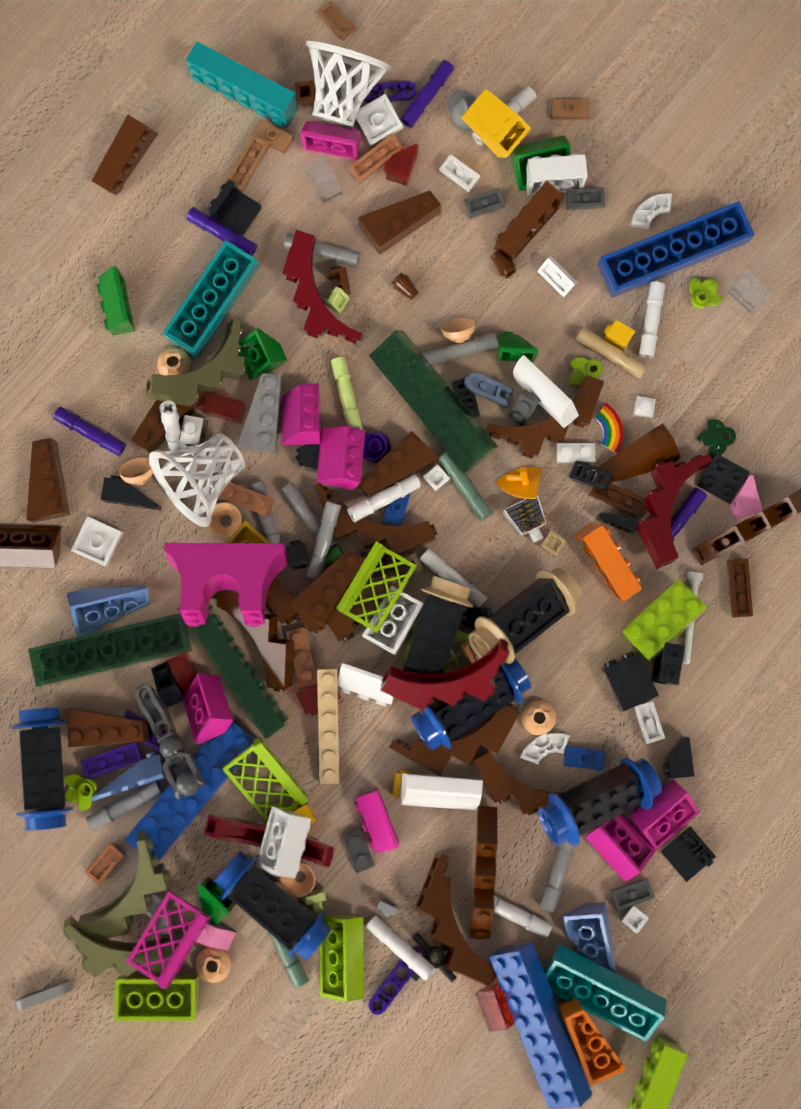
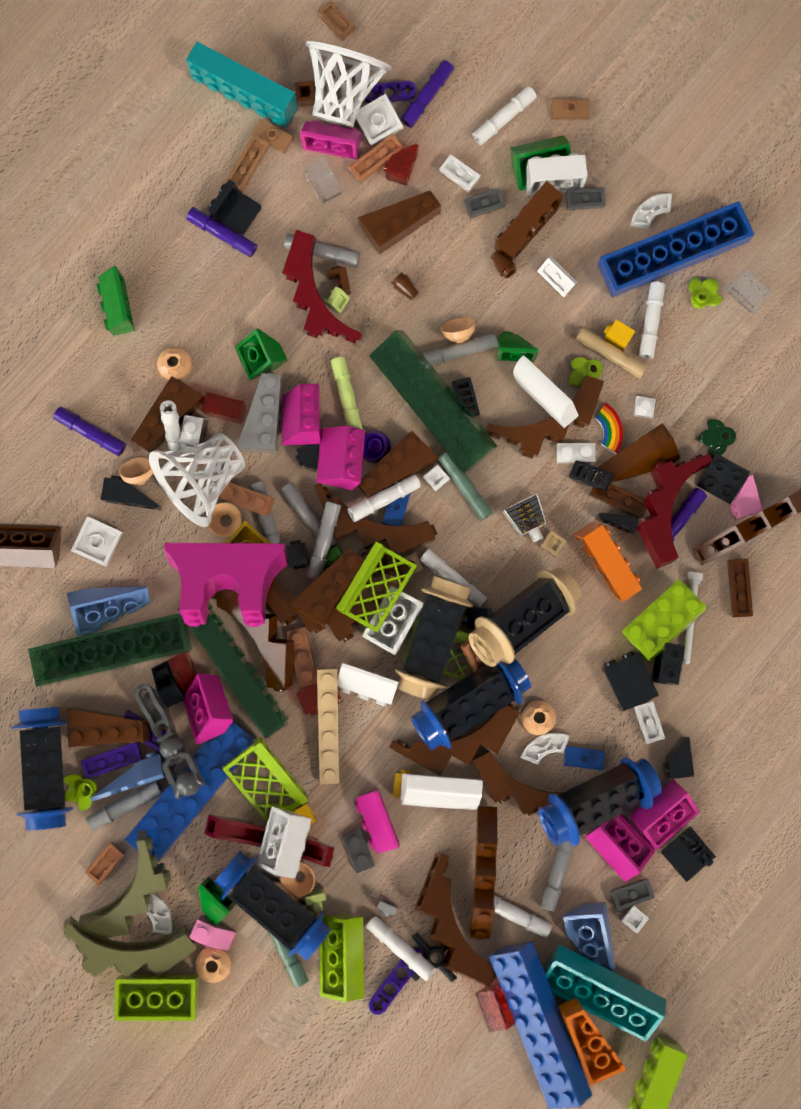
light grey beam [15,980,73,1011] -> none
reddish brown wedge [27,438,70,523] -> none
reddish brown wedge [92,114,158,195] -> none
dark pink fence [126,891,211,990] -> none
olive arch [145,318,246,407] -> none
teal brick [163,240,259,359] -> none
dark red arch [380,639,510,711] -> none
light grey piece [448,90,476,132] -> none
yellow slope [461,89,531,158] -> none
sand blue plate [464,372,514,408] -> none
light orange shield [496,466,542,499] -> none
dark grey plate [508,389,541,426] -> none

